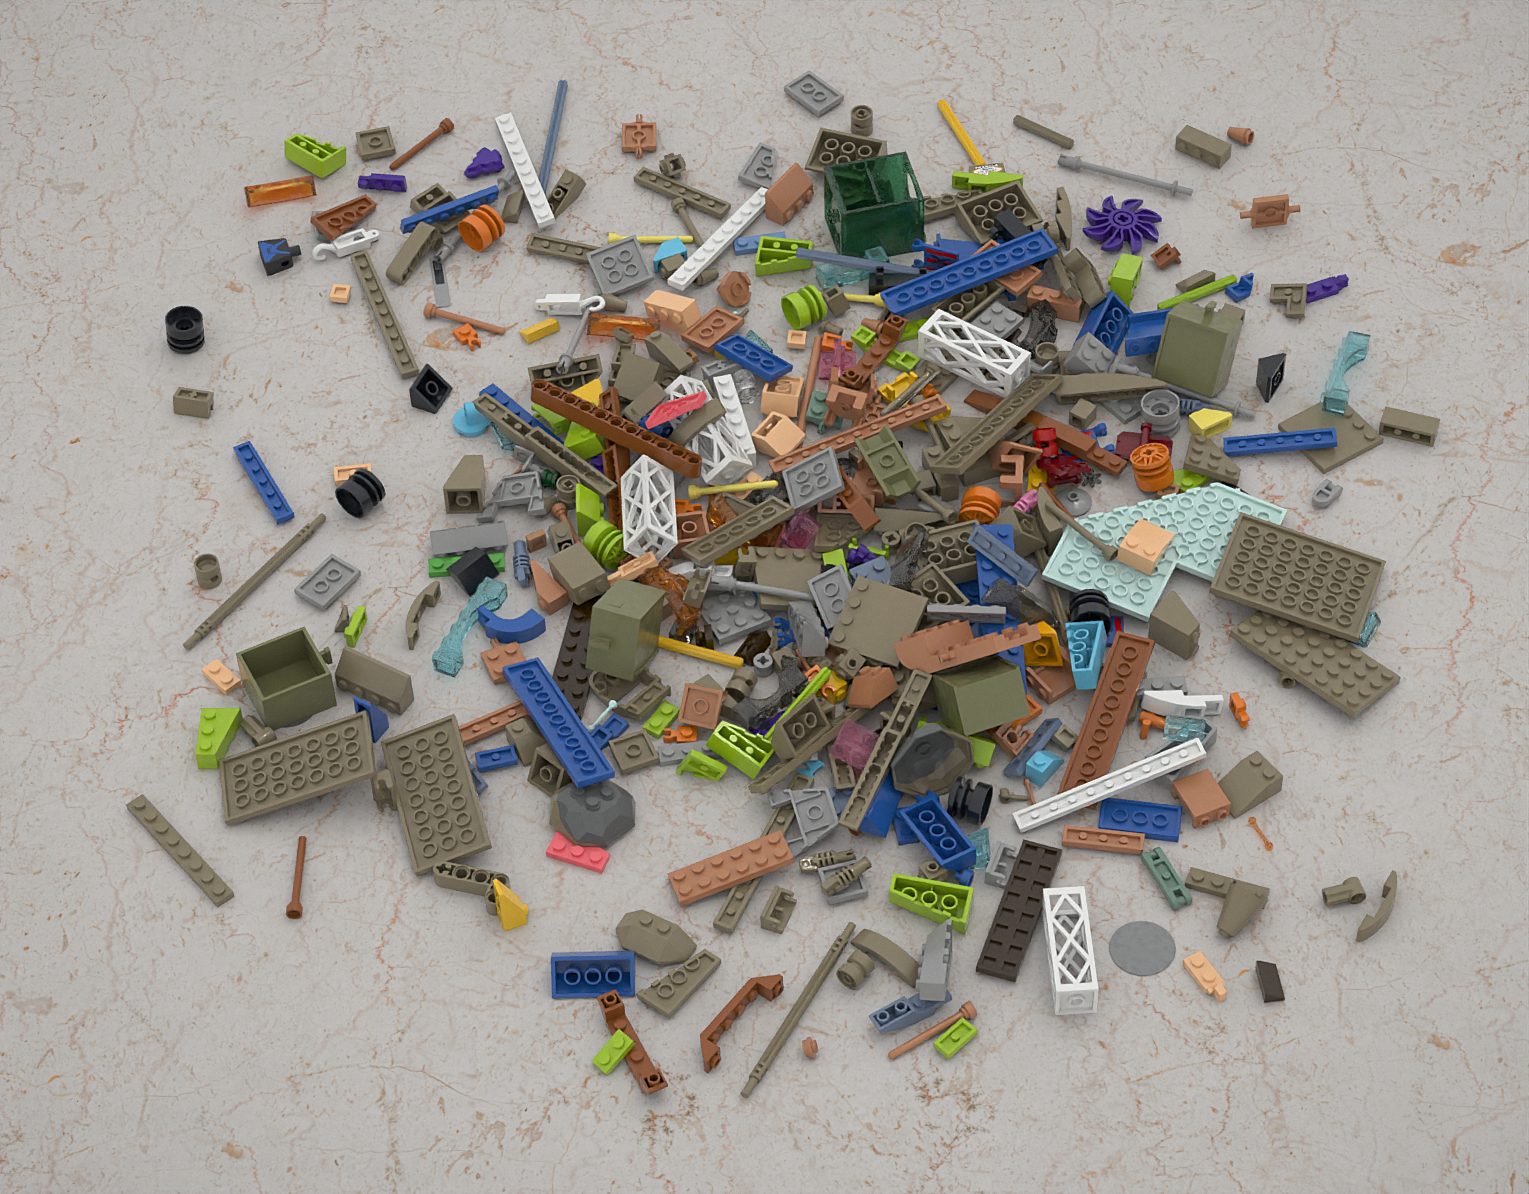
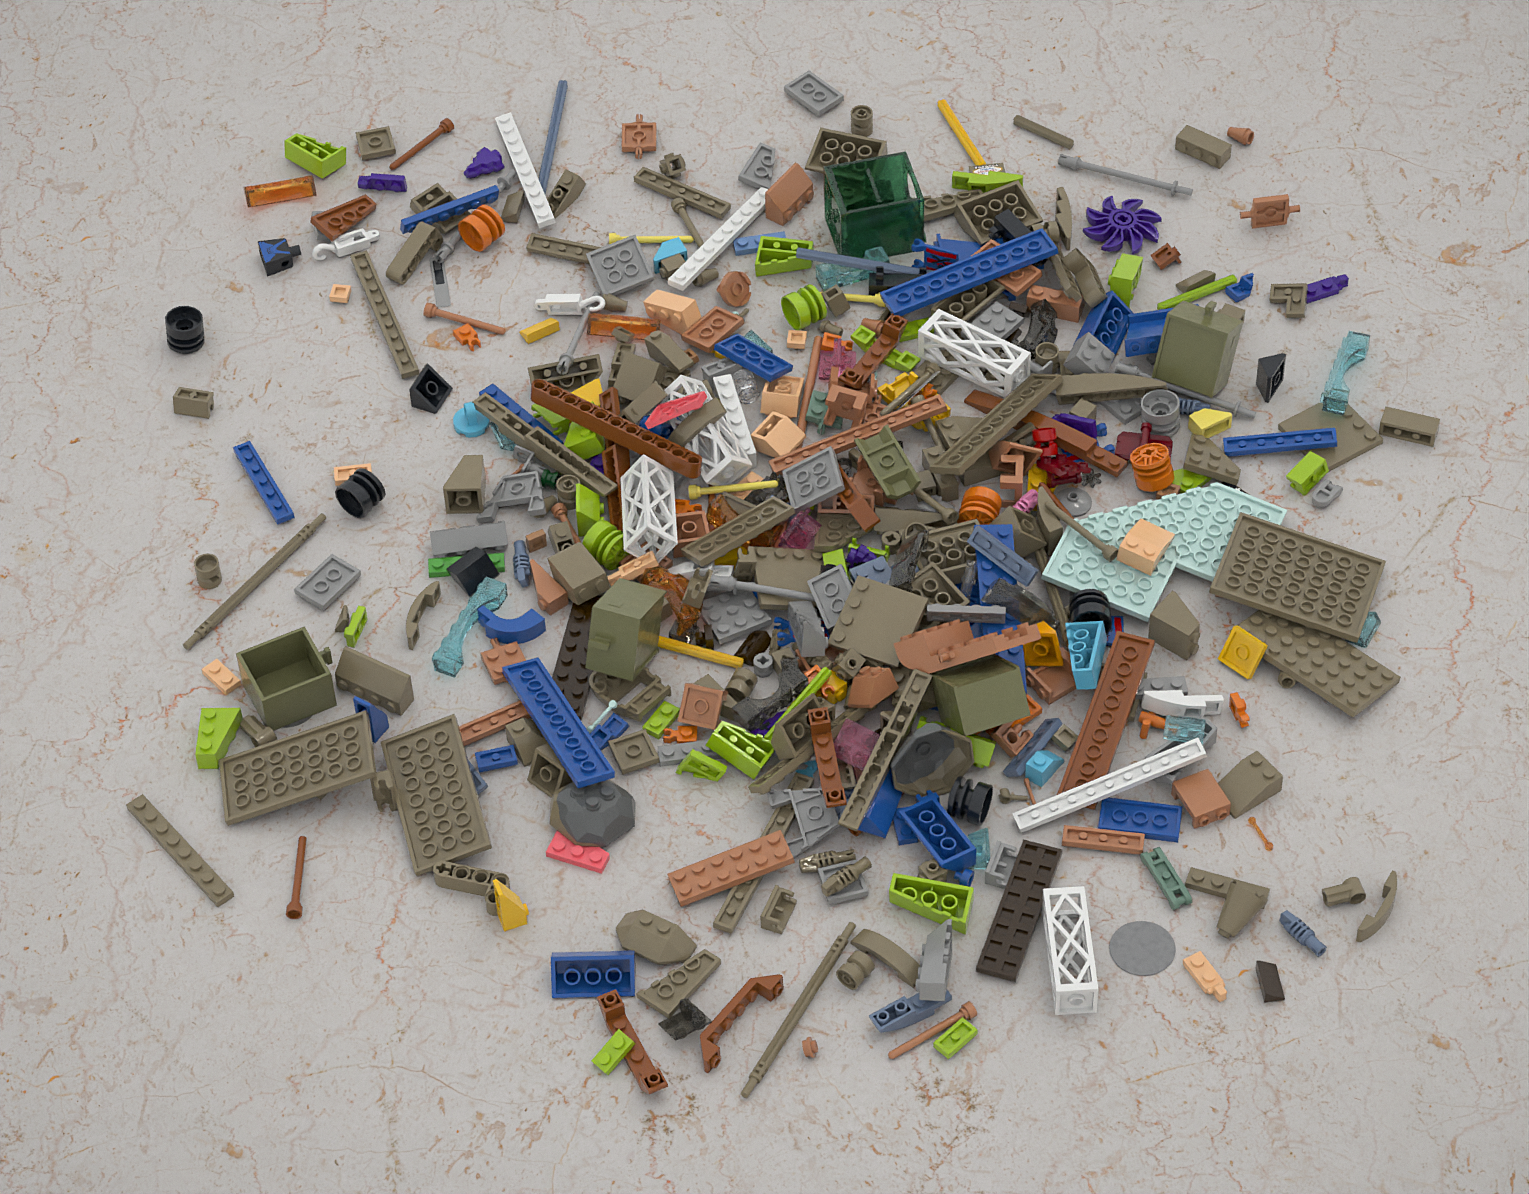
none -> clear smoke hinge [658,998,712,1041]
none -> dark orange slope [808,707,847,808]
none -> clear pin [960,560,979,600]
none -> dark purple hinge [1052,413,1097,439]
none -> yellow plate [1218,625,1268,679]
none -> sand blue hinge [1279,910,1327,957]
none -> lime hinge [1286,451,1329,496]

